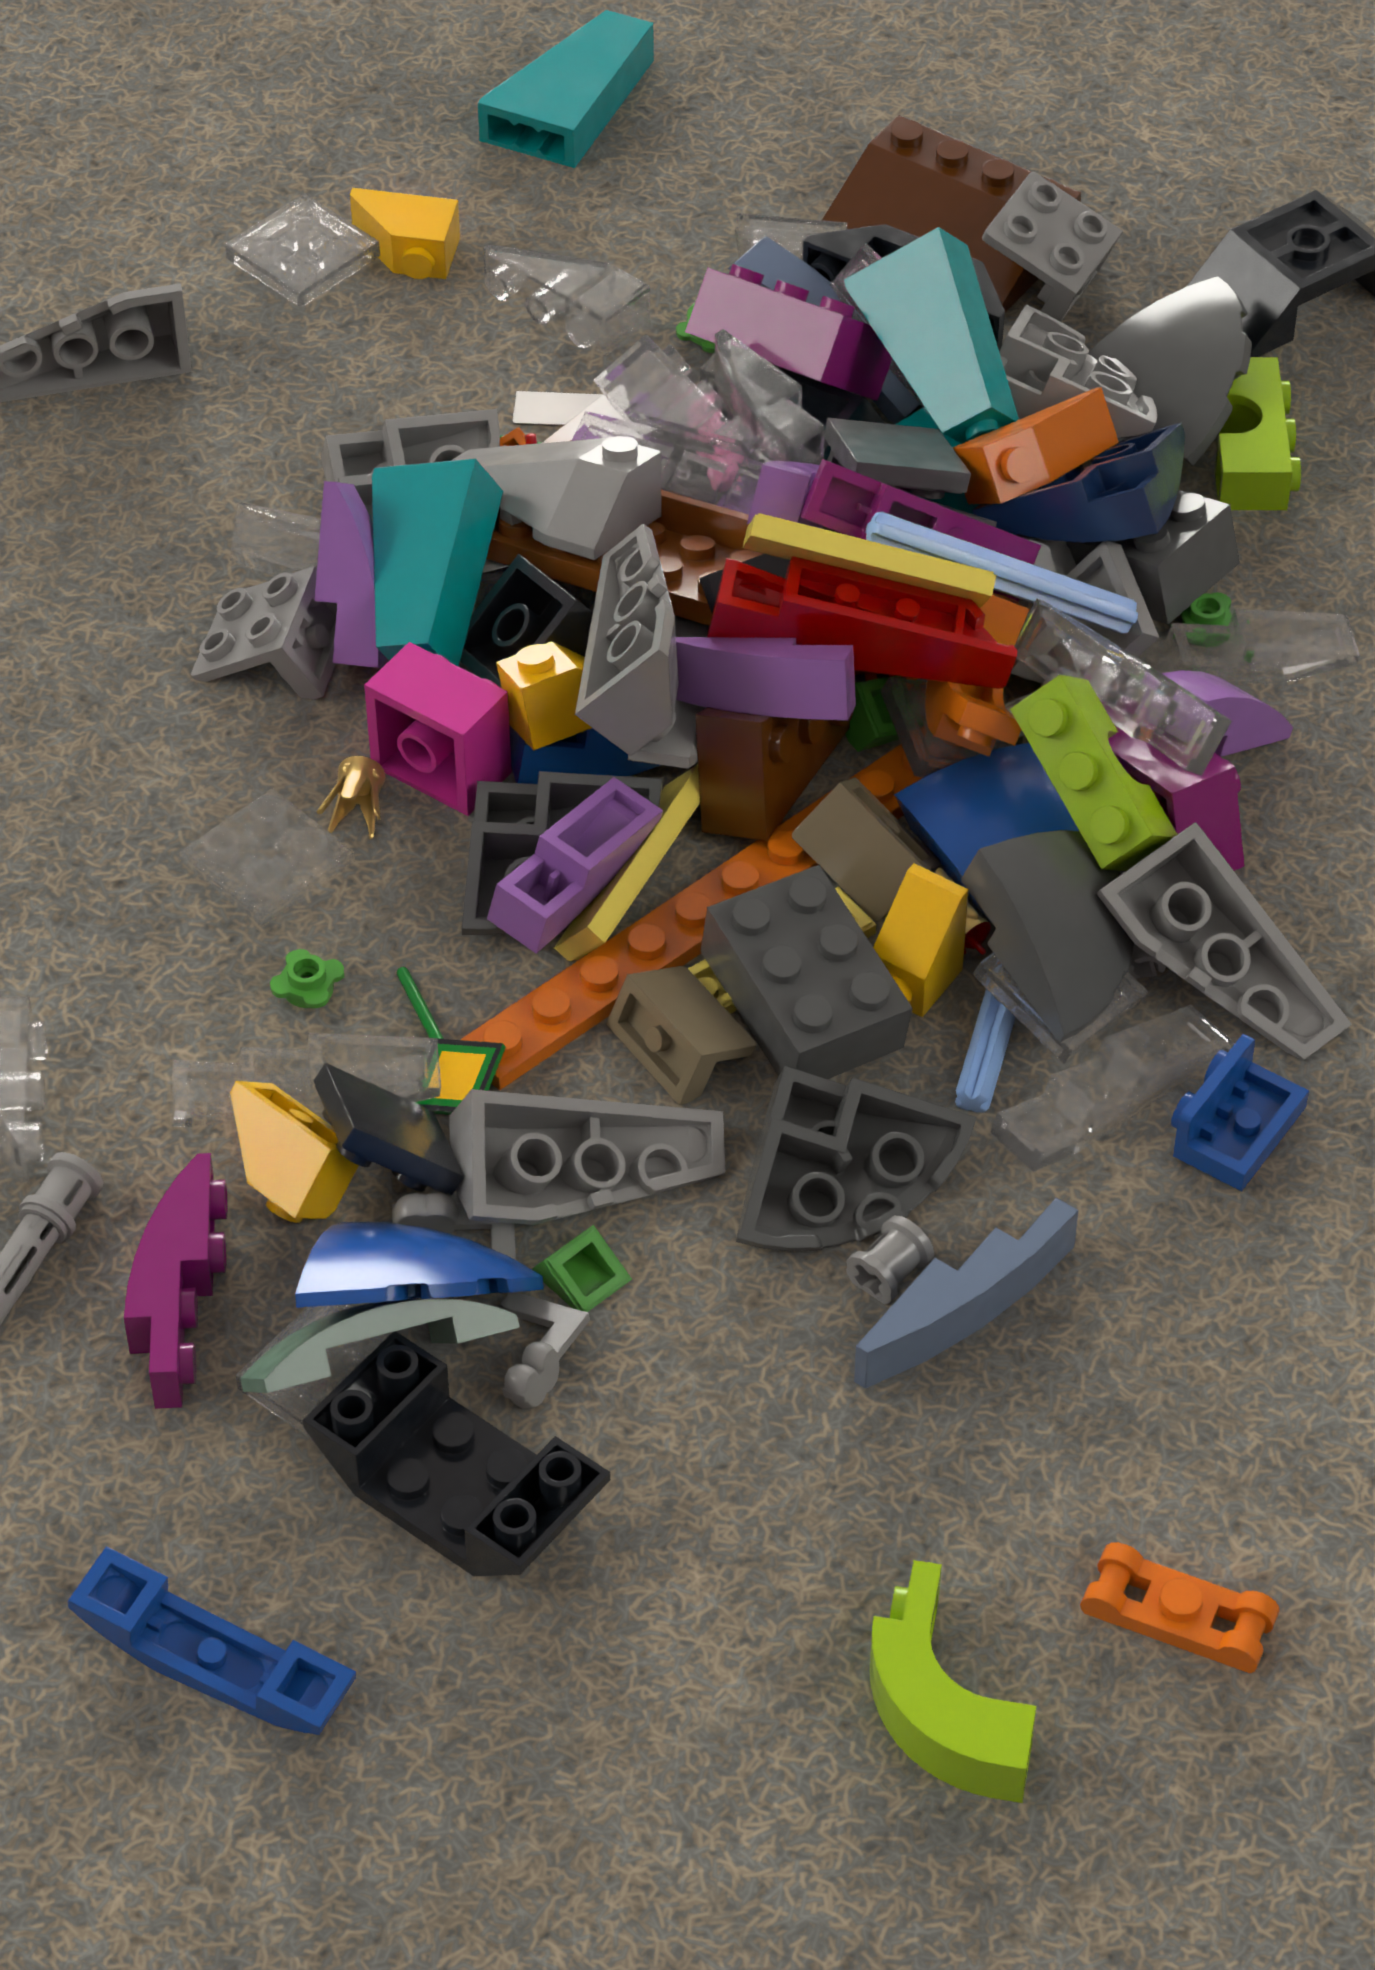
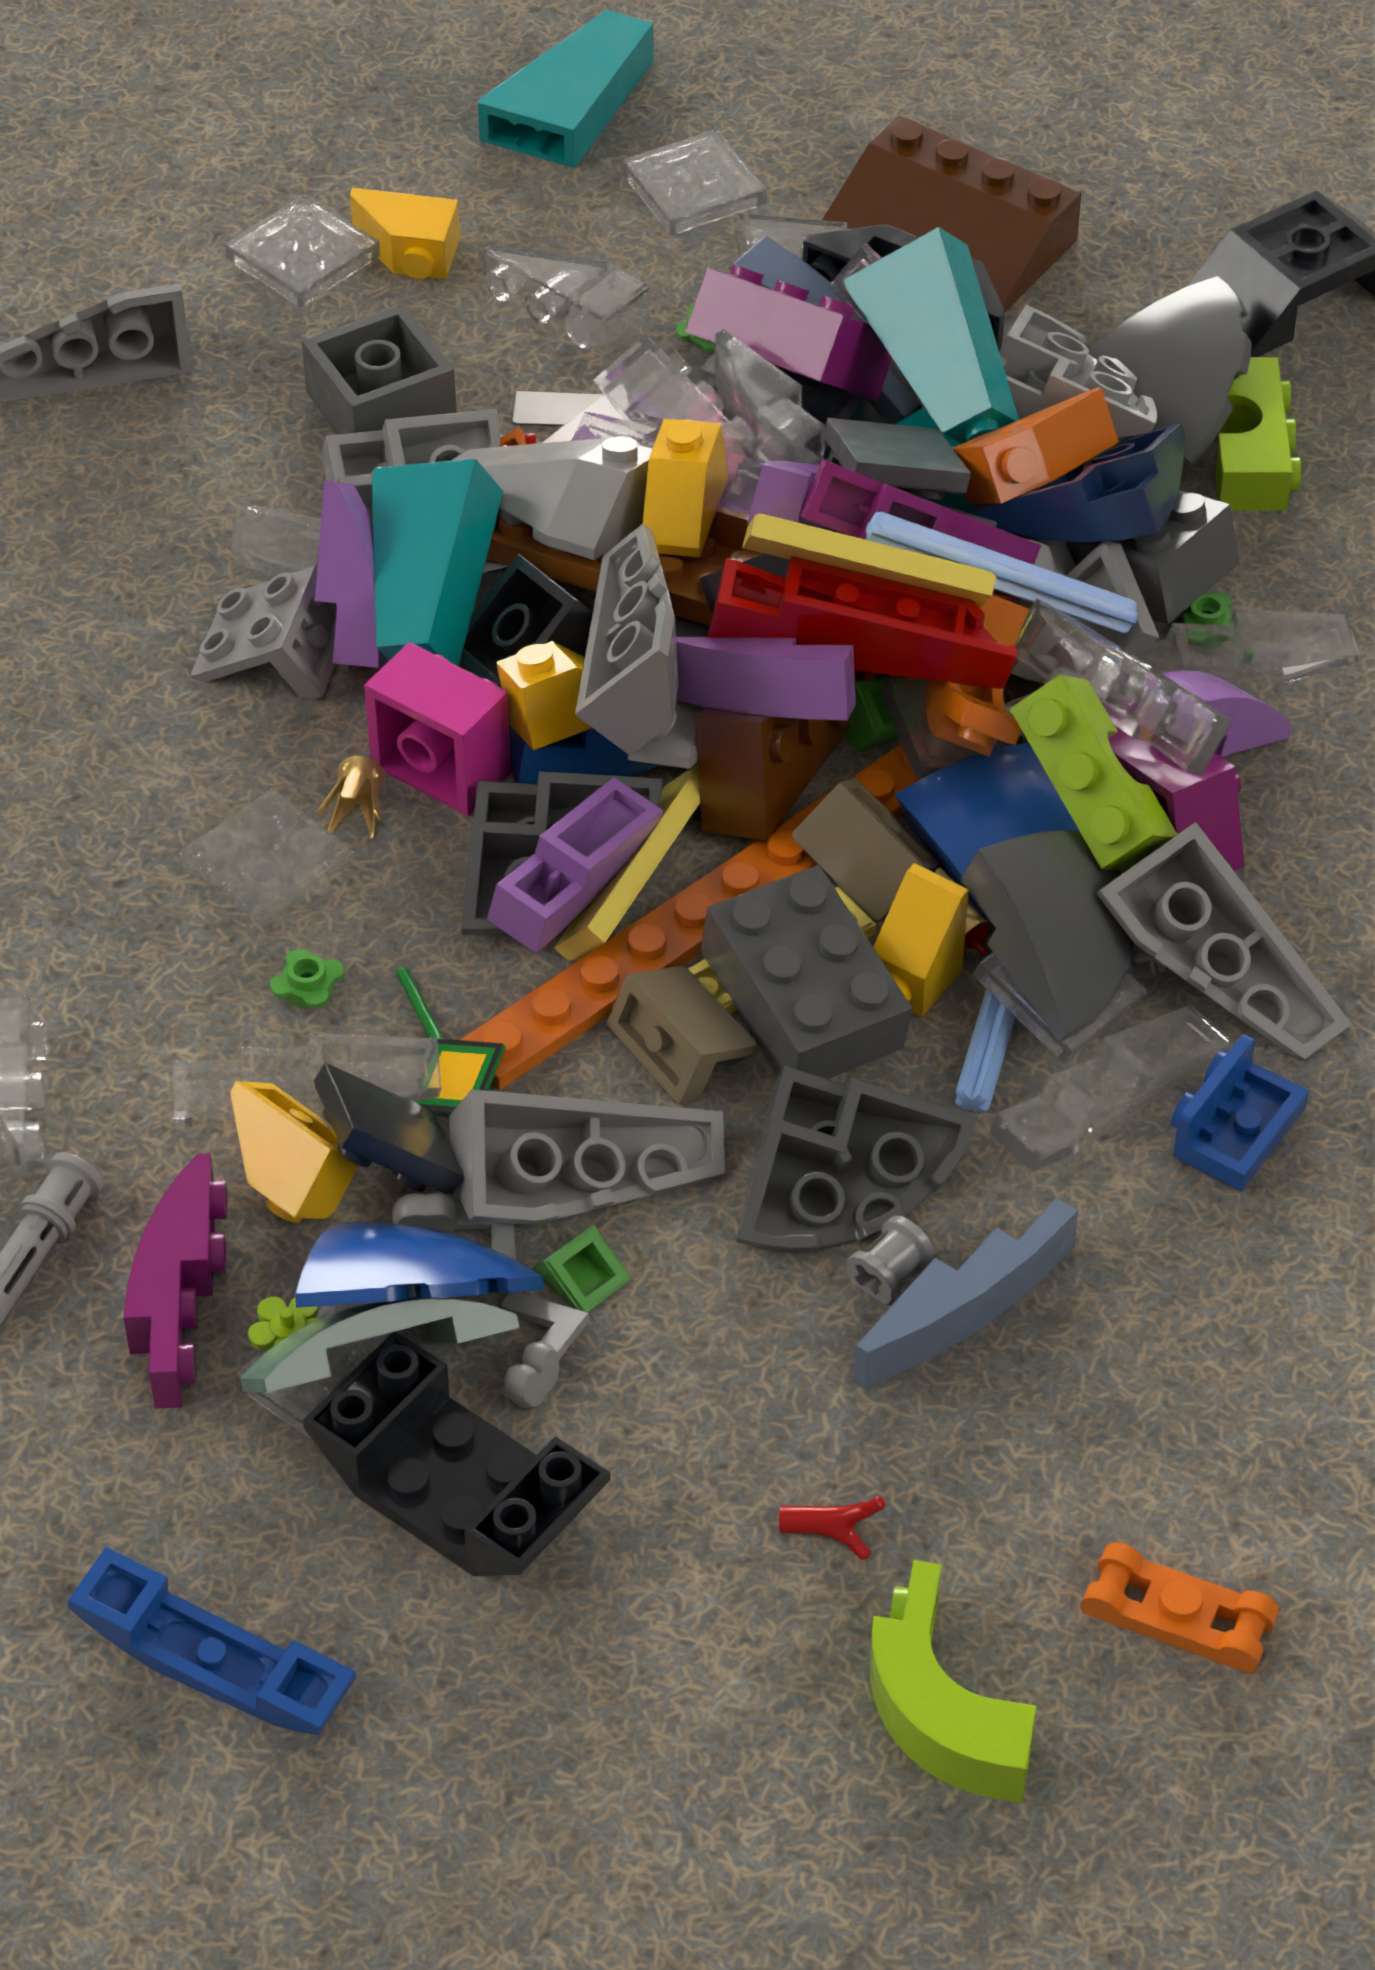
light grey bracket [982,172,1123,322] -> none
none -> lime plant [248,1296,319,1350]
none -> dark grey brick [302,304,457,434]
none -> clear tile [622,129,767,235]
none -> yellow slope [643,419,728,557]
none -> red bar [779,1496,886,1560]

